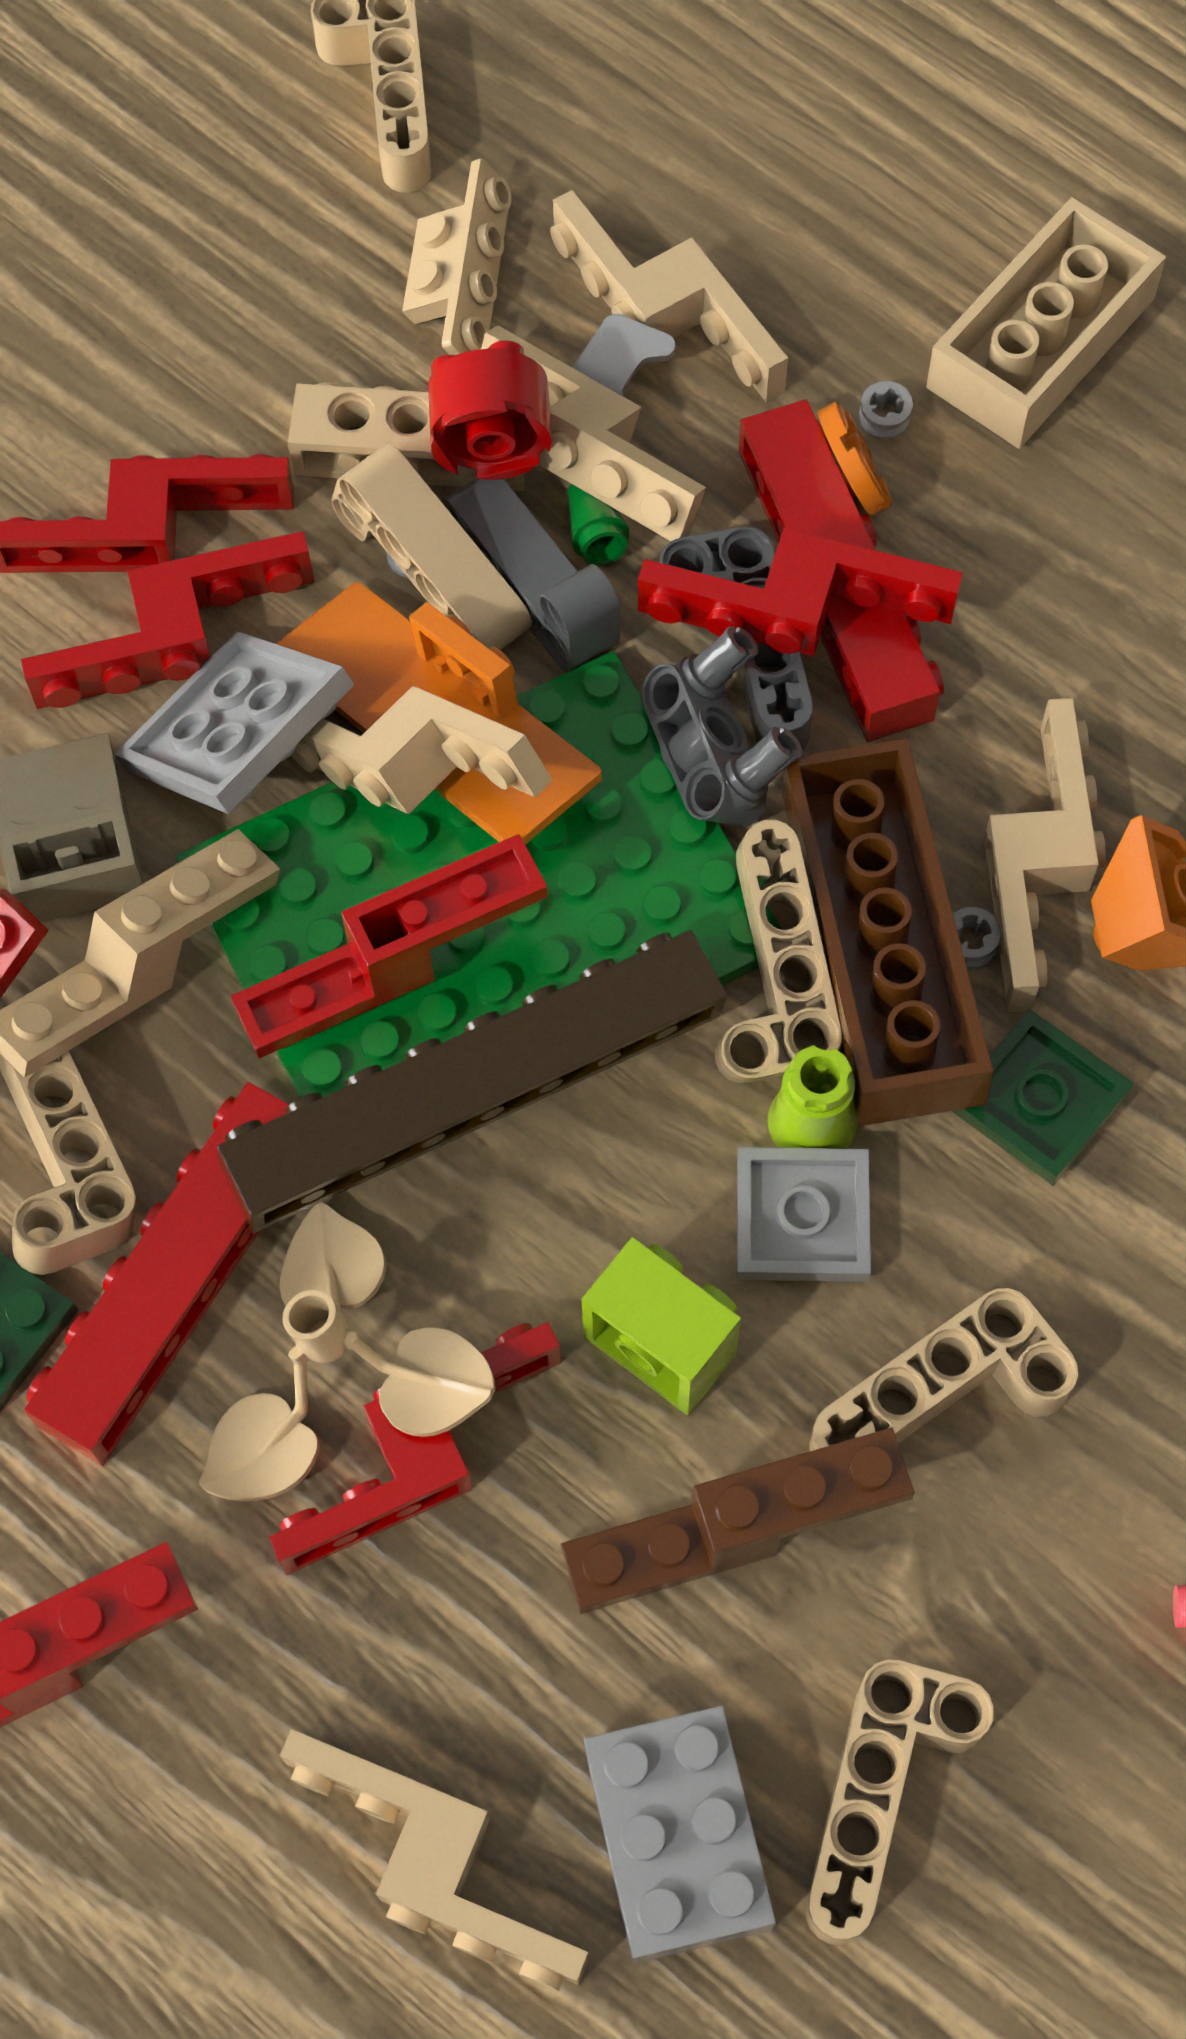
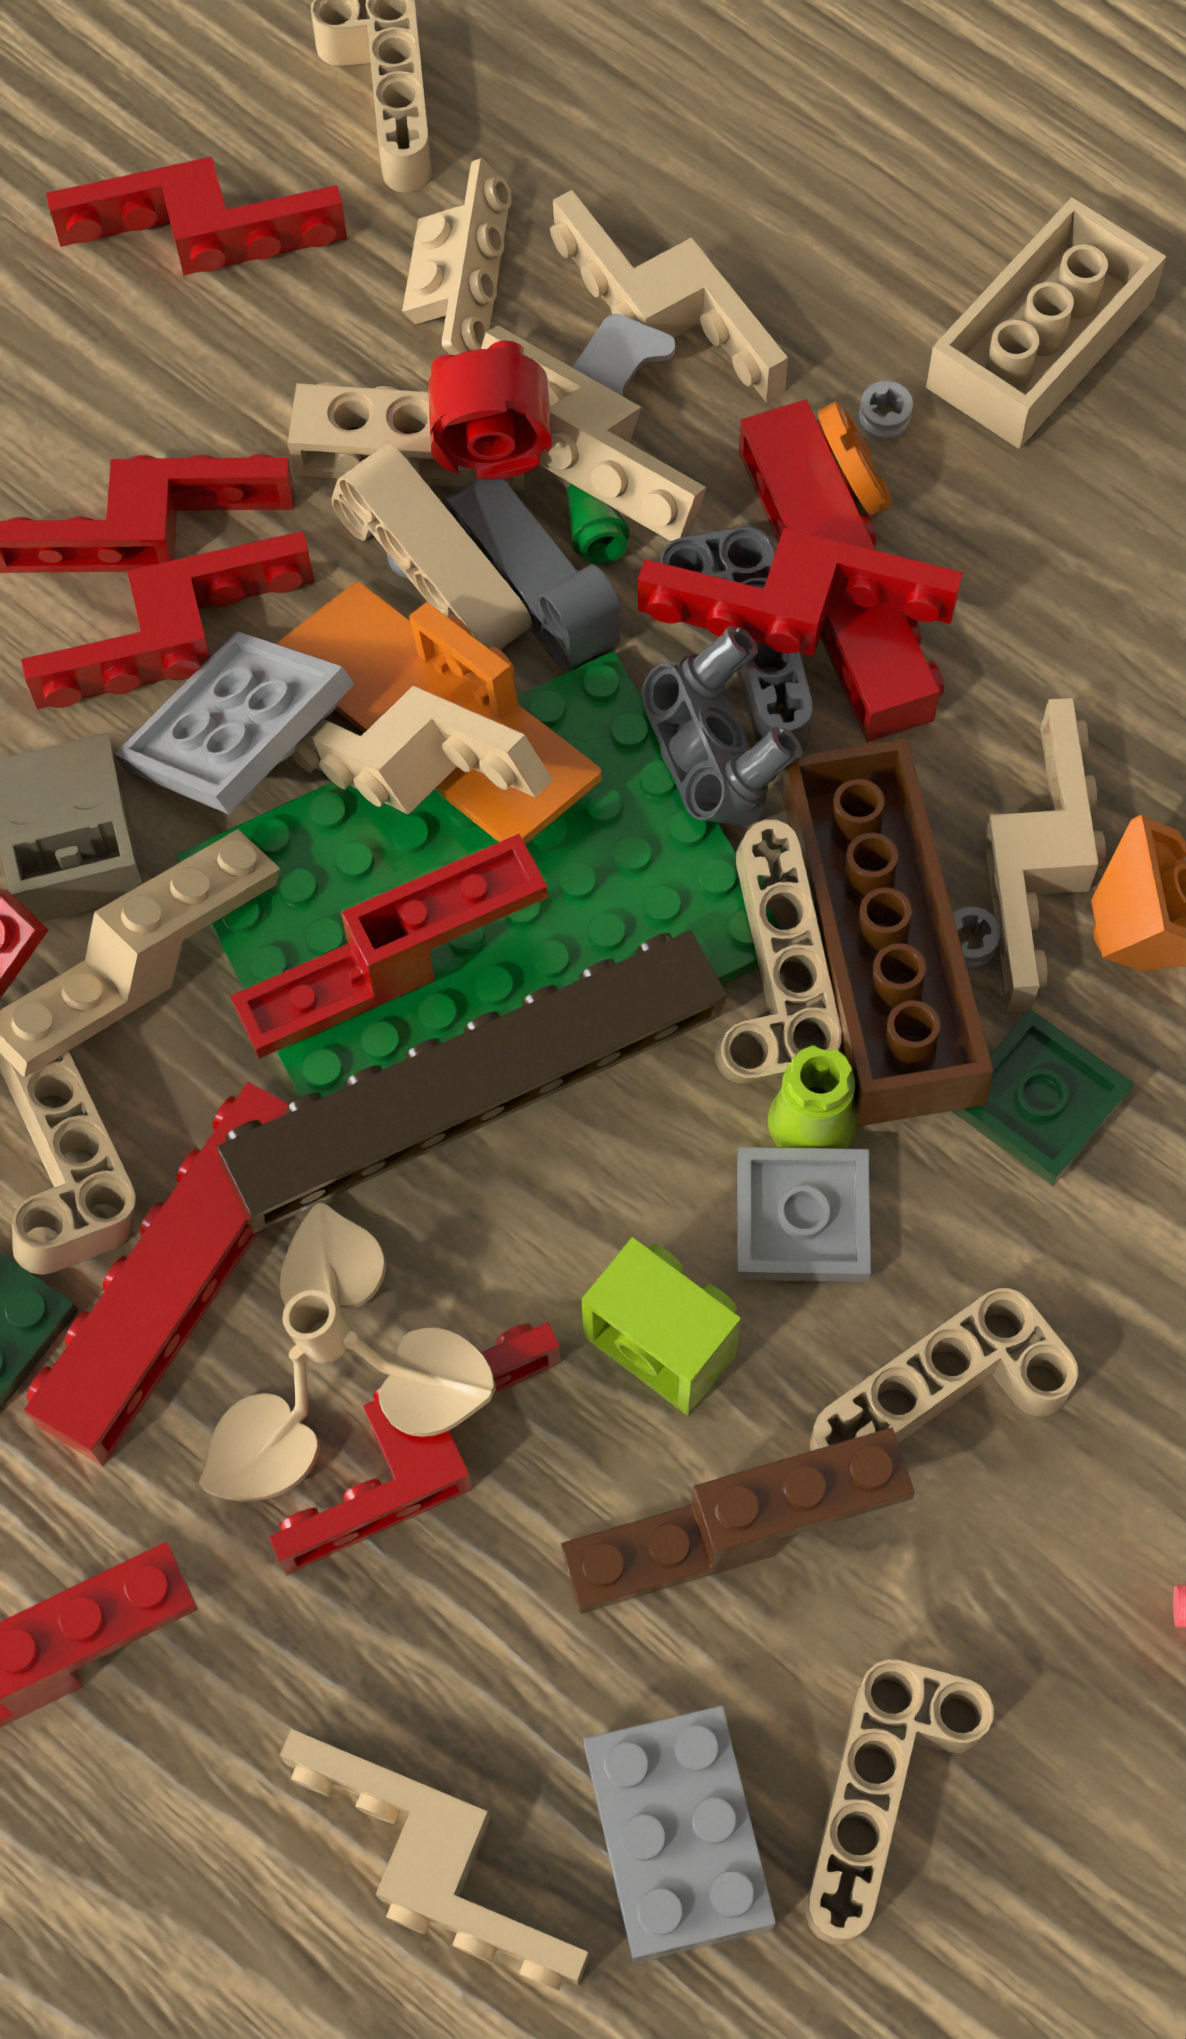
none -> red bracket [46,156,347,276]

